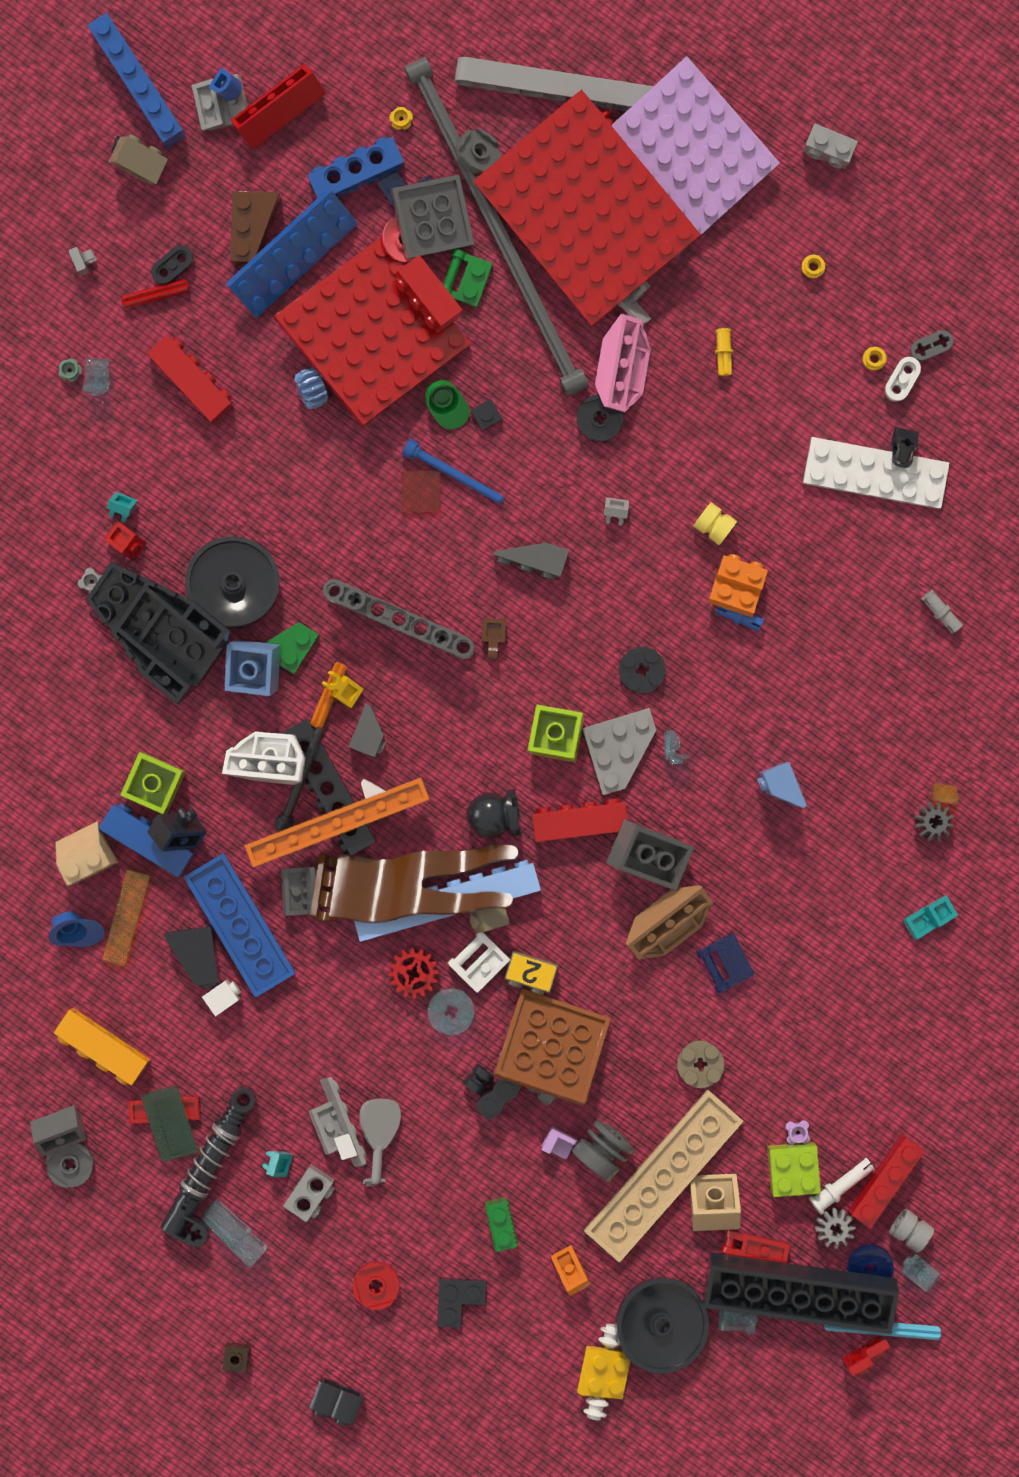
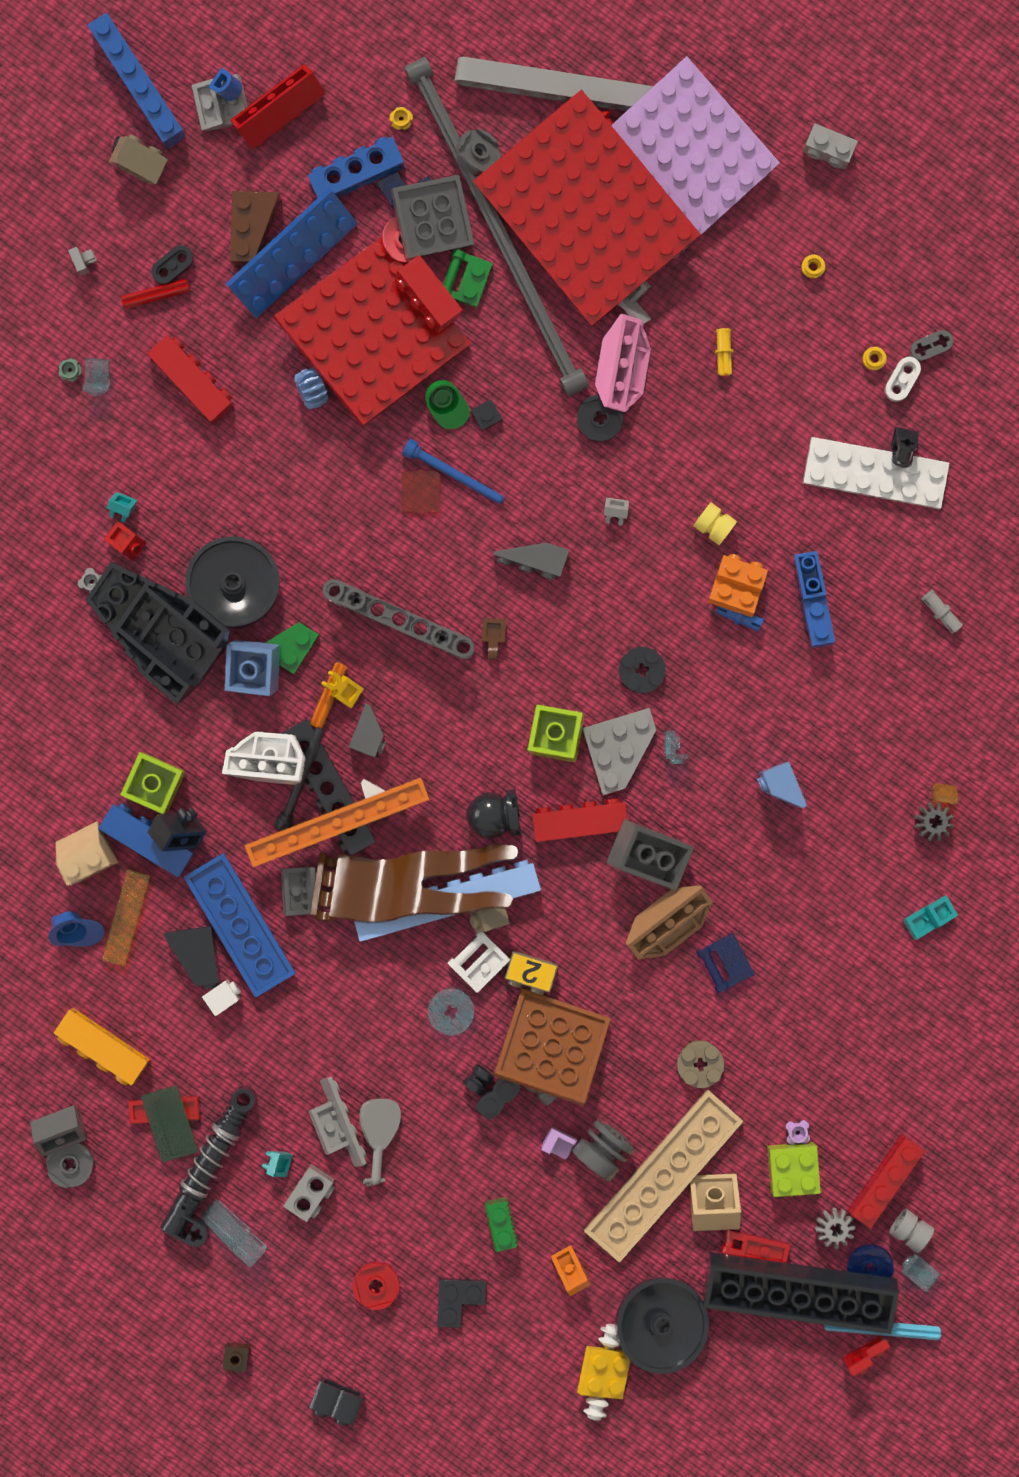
white sticker [334,1134,357,1160] -> none
red gear [388,947,439,999] -> none
clear light blue bracket [718,1310,757,1334] -> none
white pin [808,1158,875,1215] -> none
none -> blue slope [794,551,836,648]

